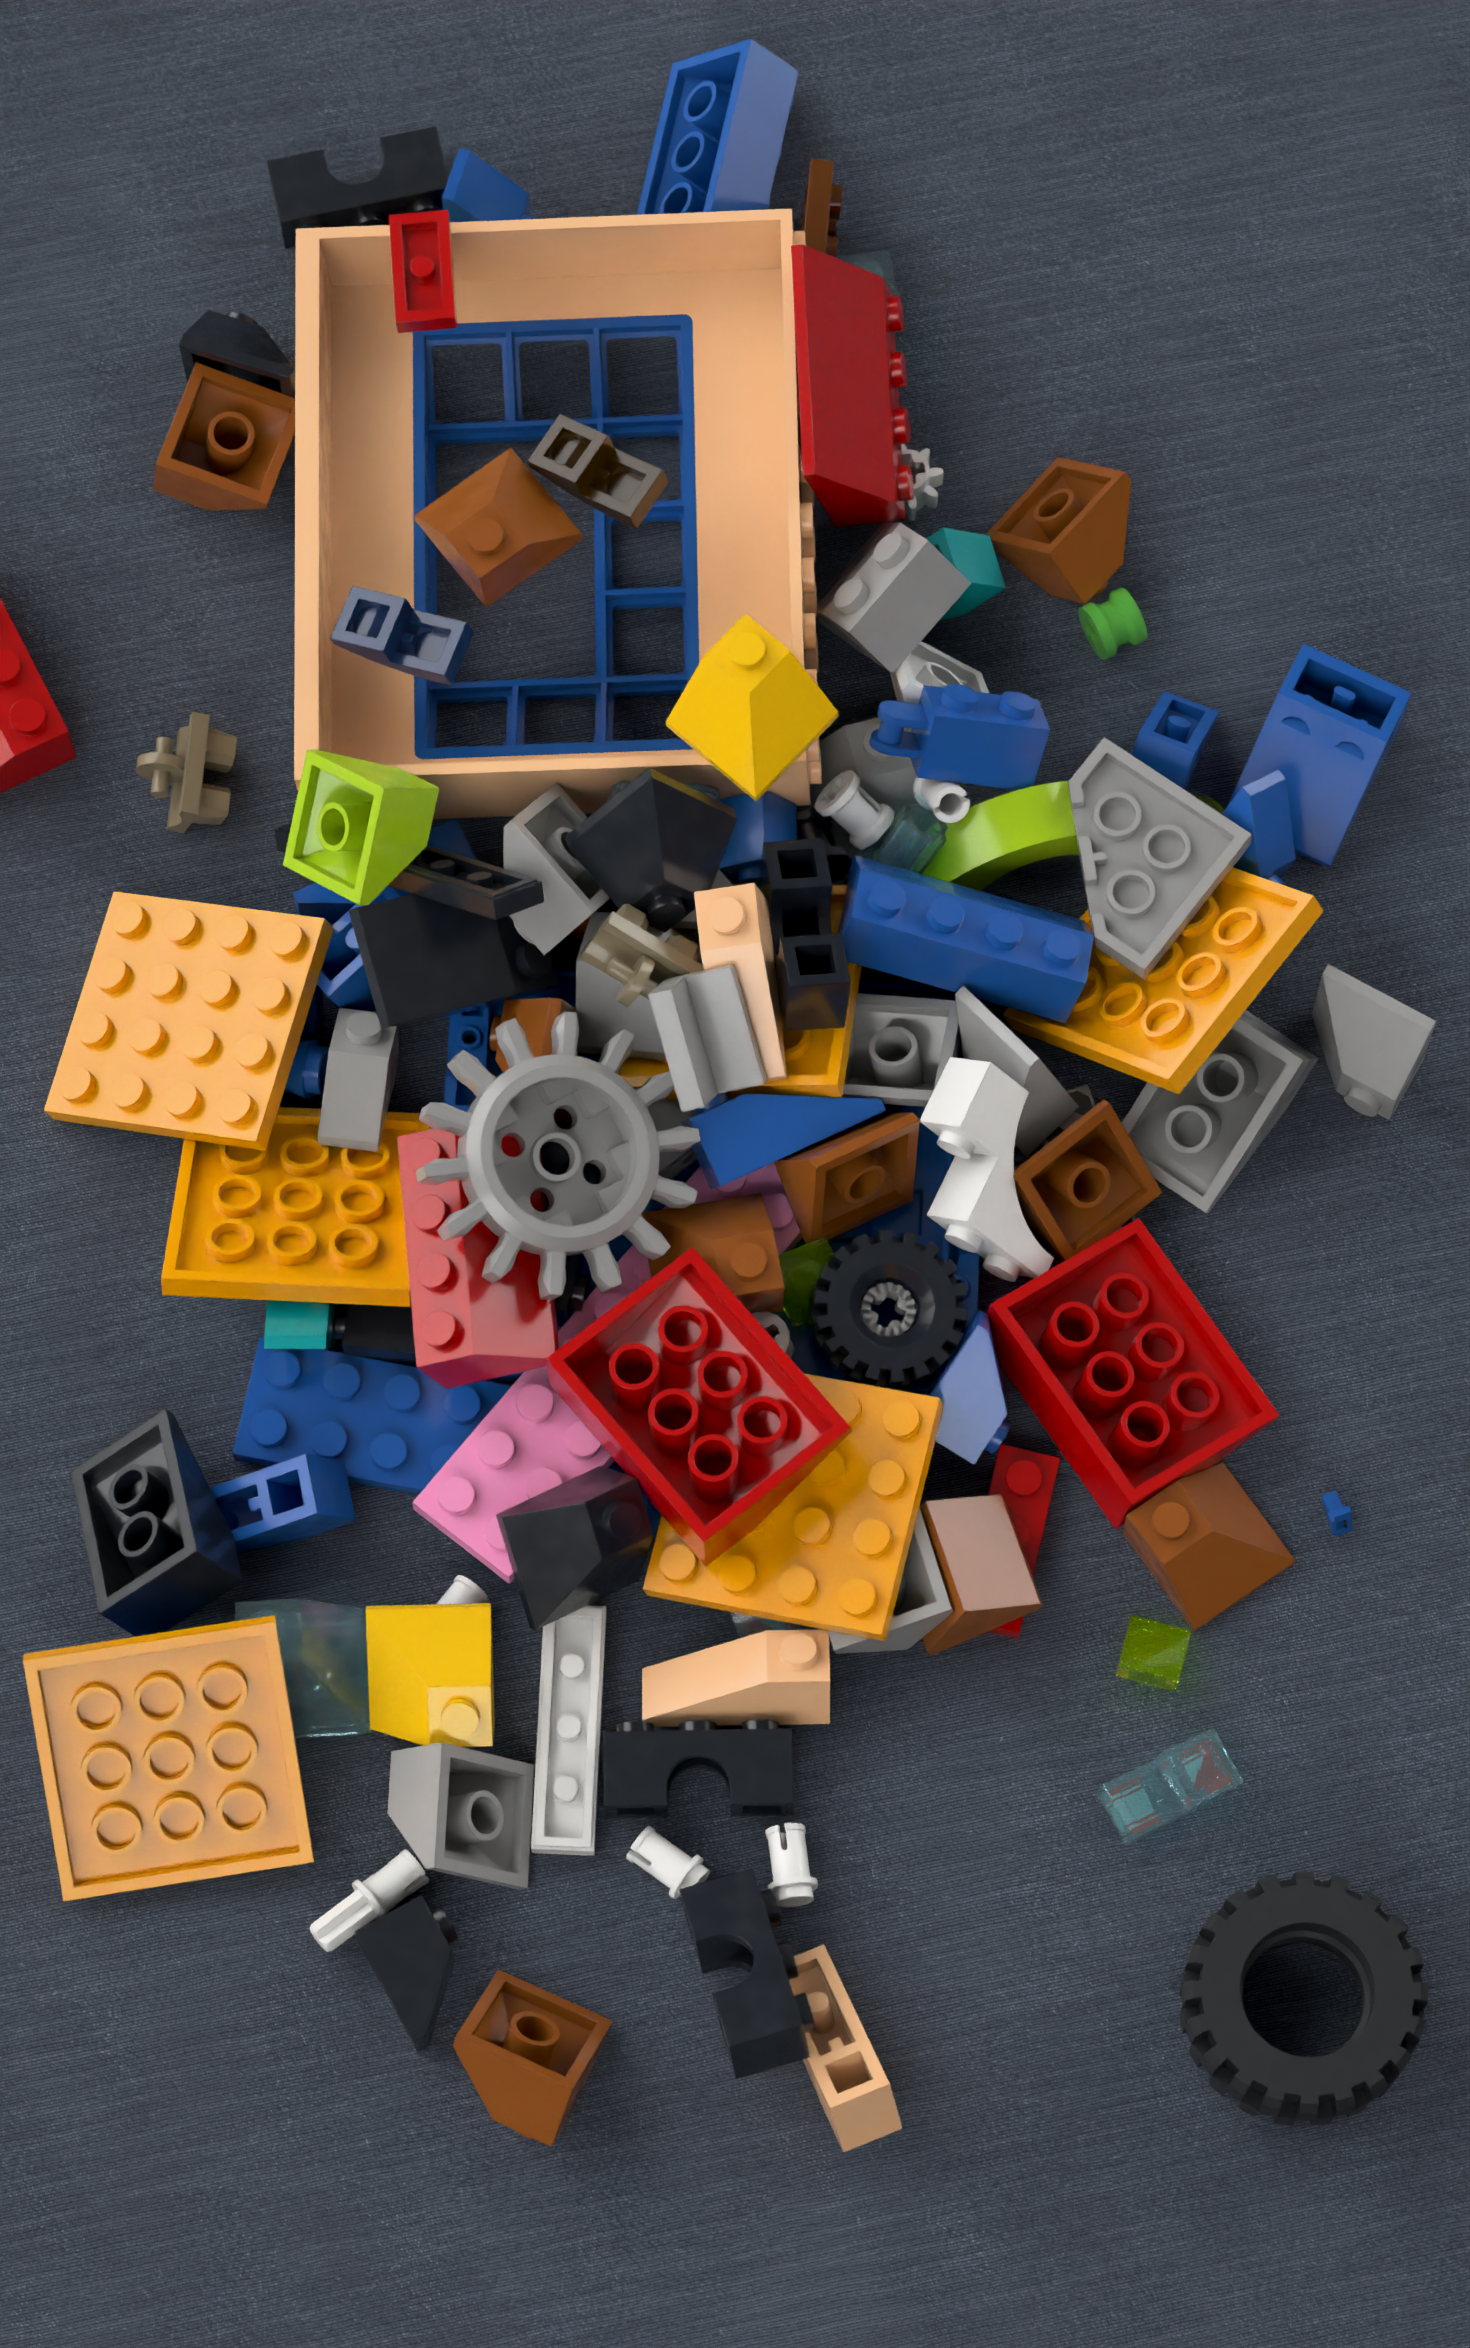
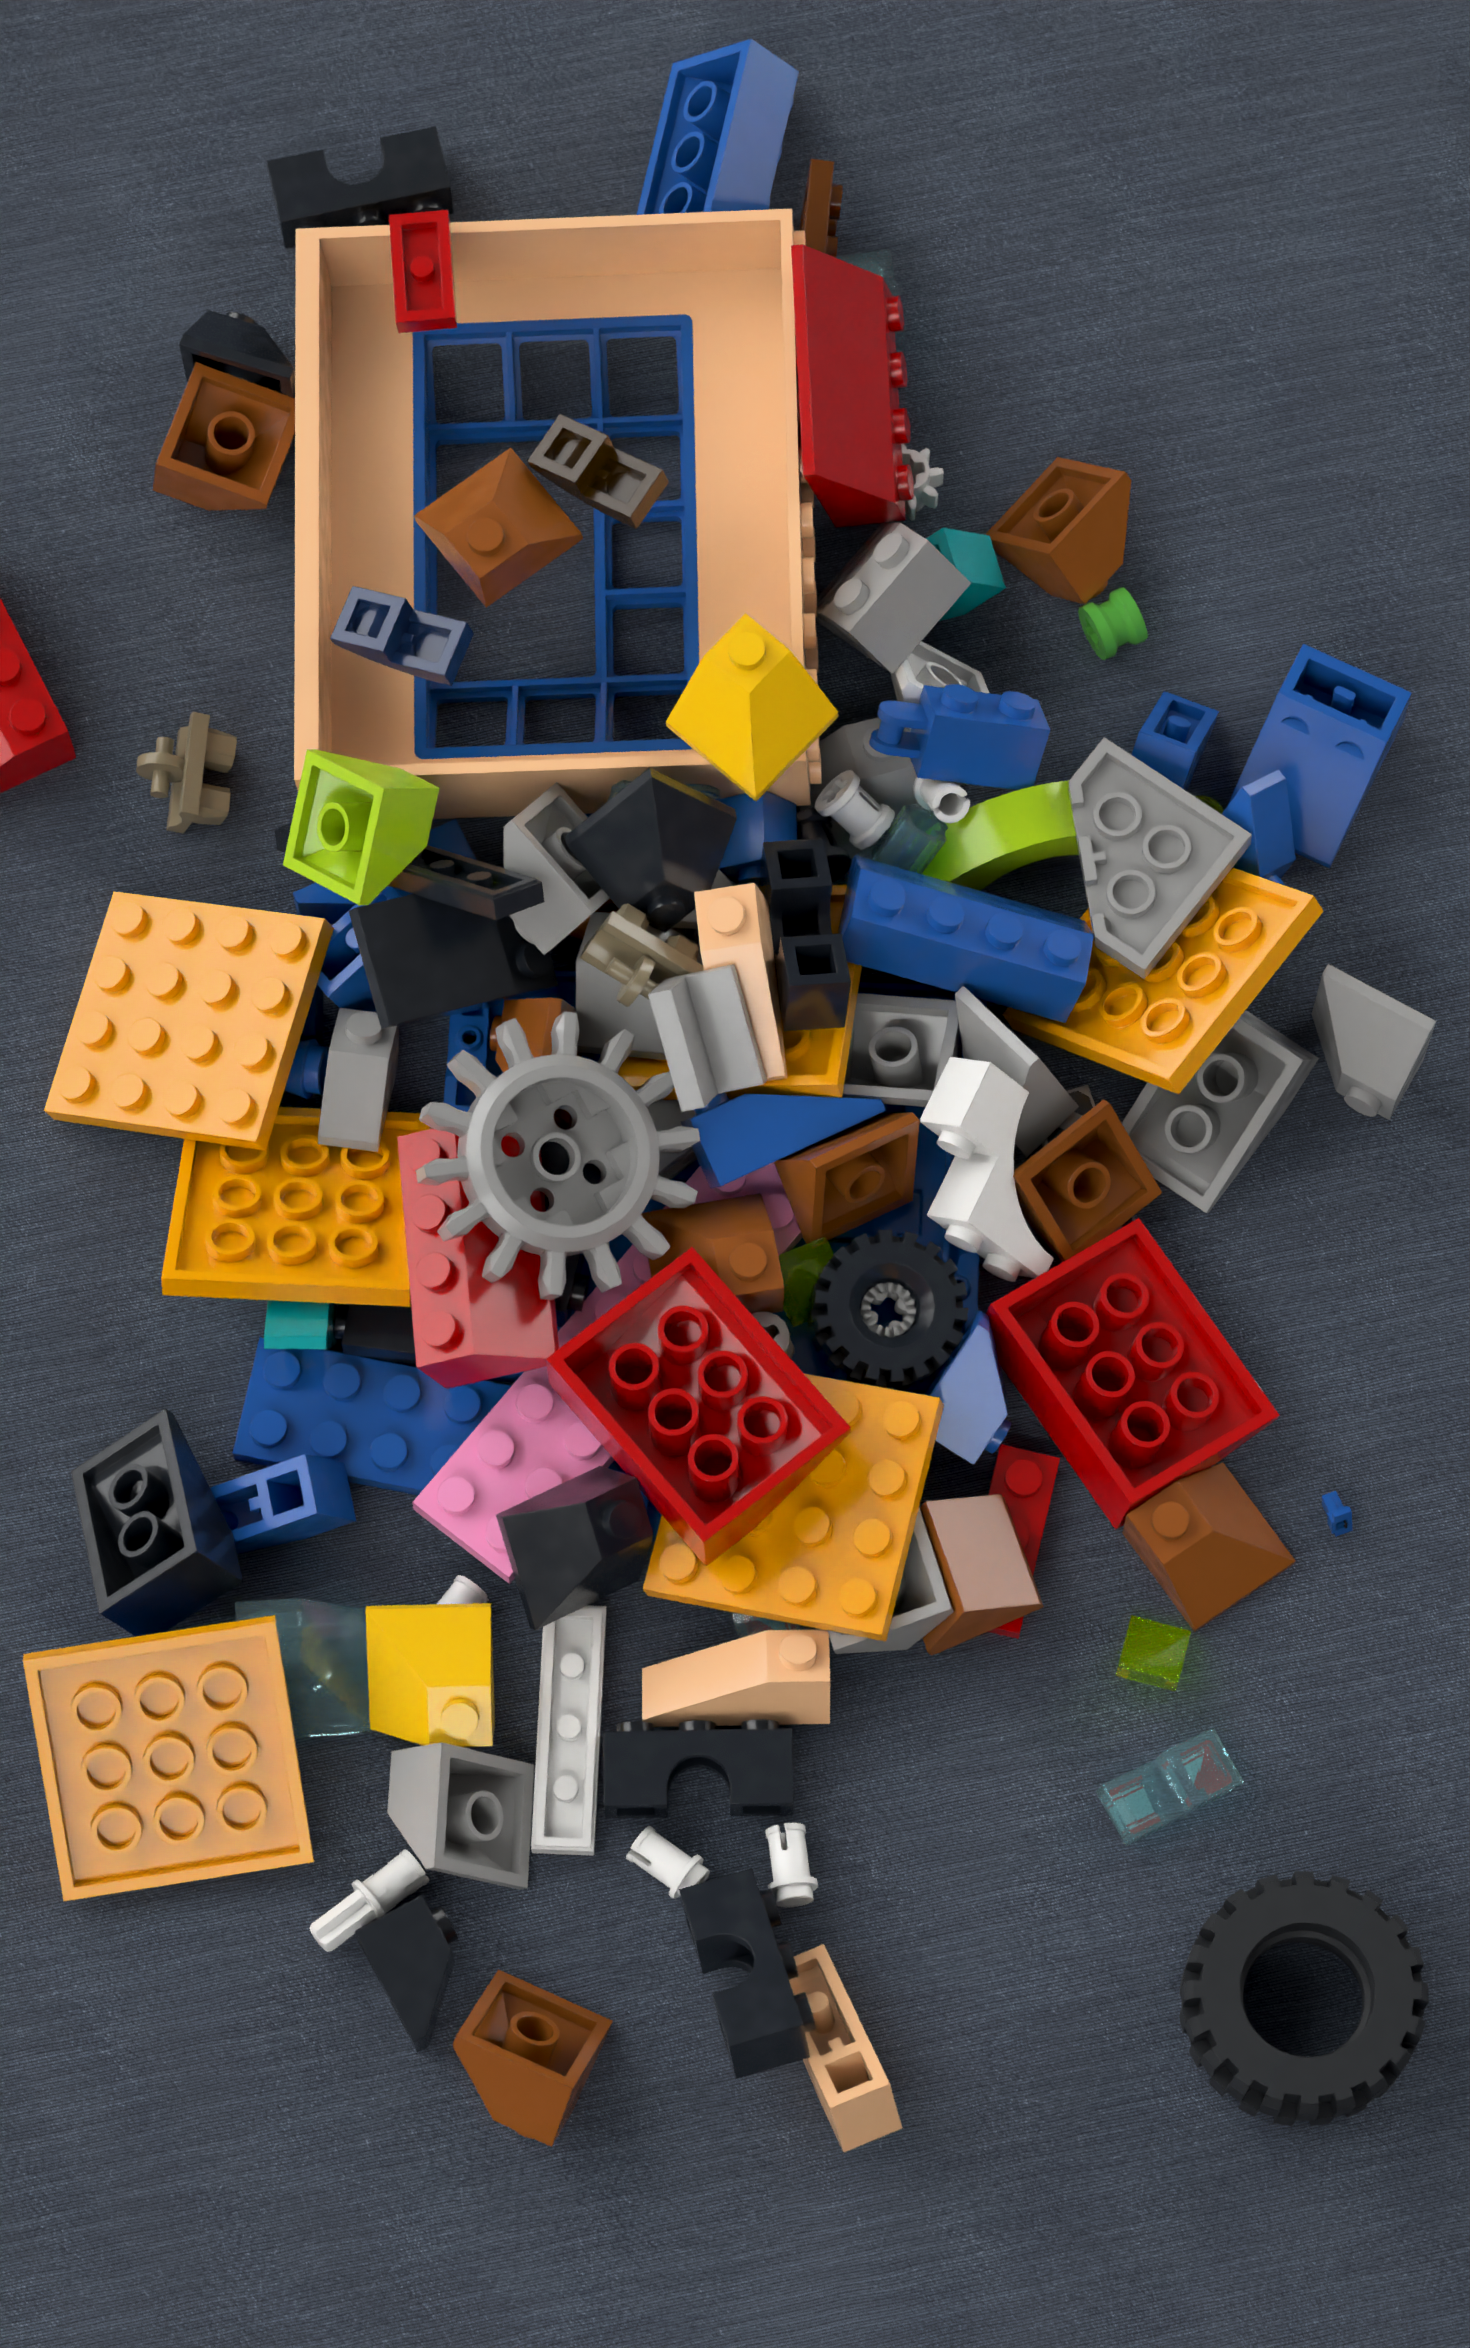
blue slope [442,148,537,222] -> none

